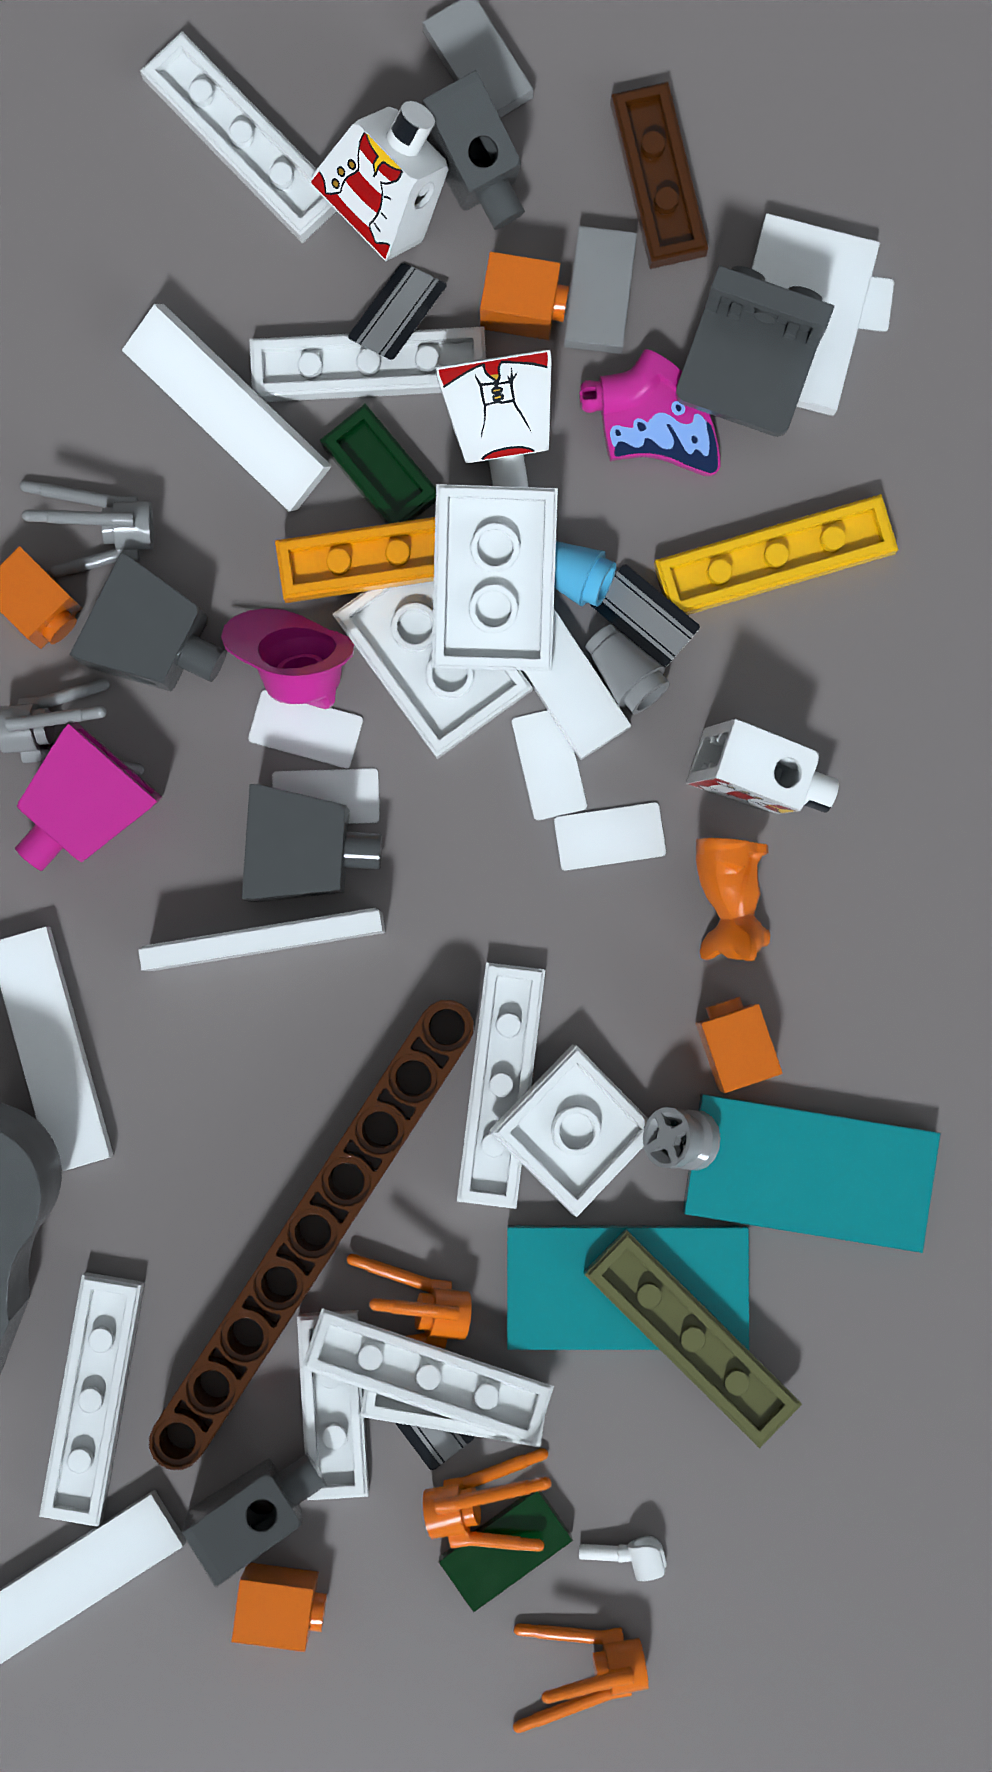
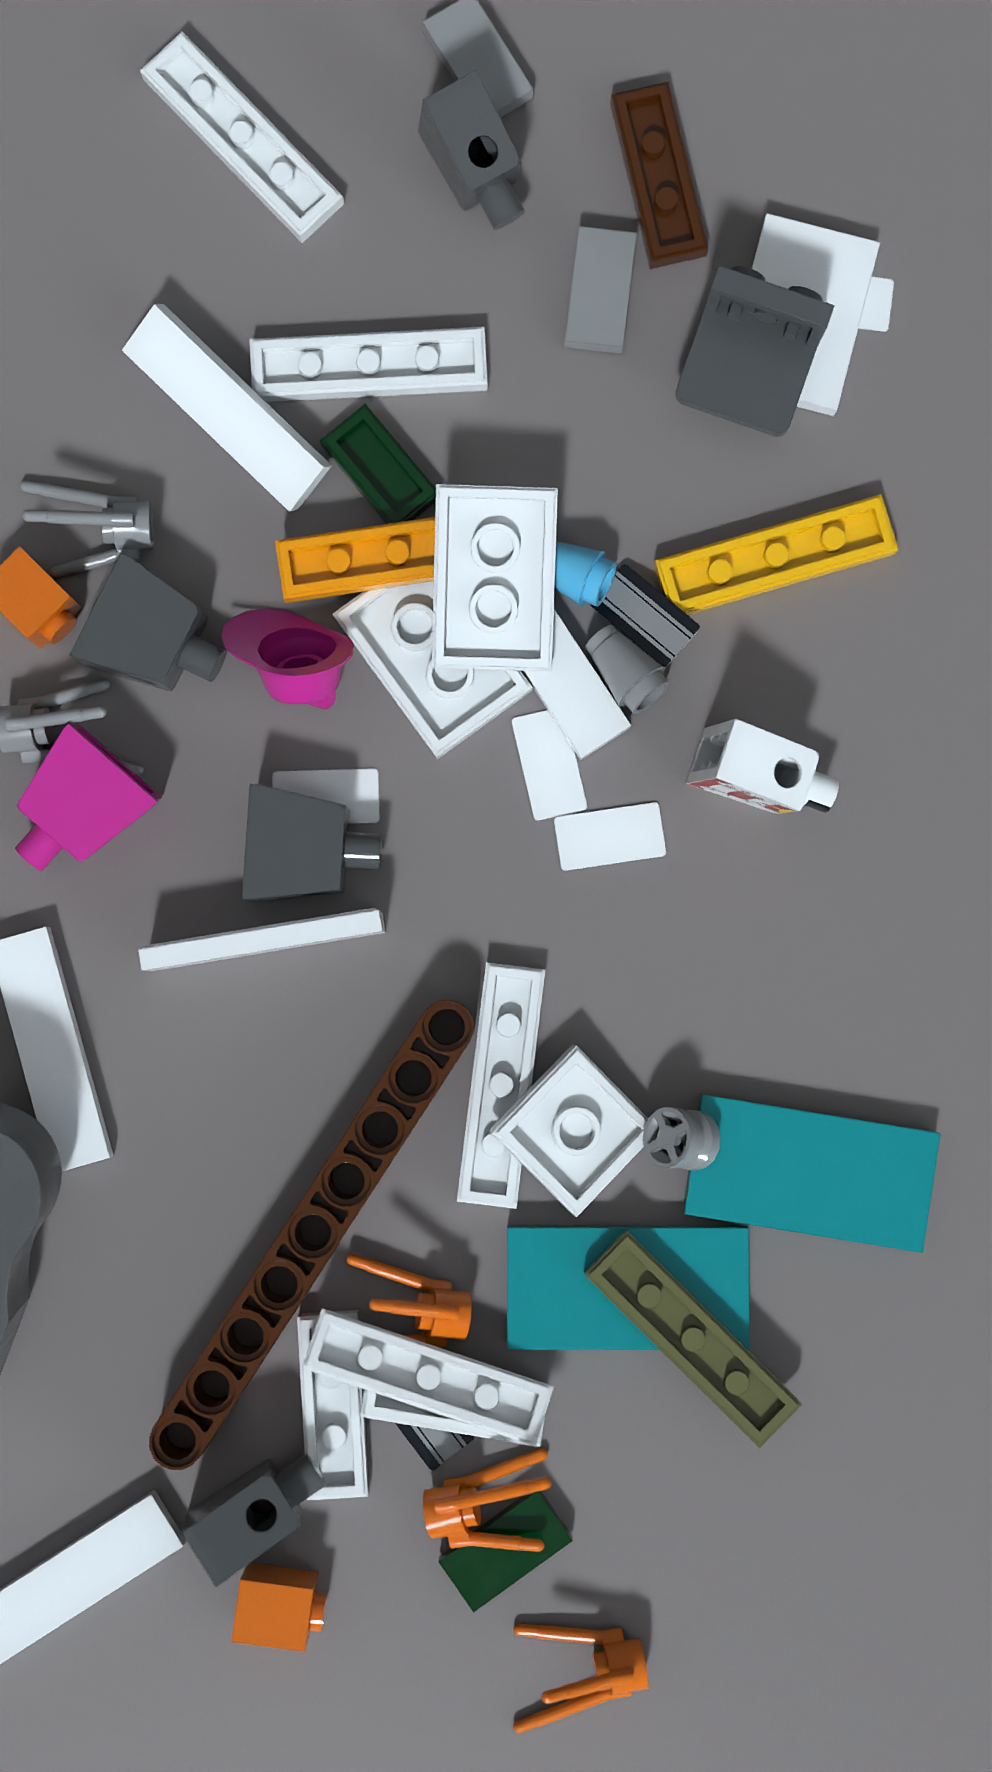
white tile [39,1272,145,1527] -> none
white sticker [248,690,363,768] -> none
white torso [309,101,449,261] -> none
sticker [348,263,447,360] -> none
white torso [435,349,551,487] -> none
orange brick [480,251,569,340] -> none
arm [579,349,720,476] -> none
white hand [579,1536,667,1581] -> none
orange brick [695,996,783,1093] -> none
orange animal [696,838,770,961] -> none

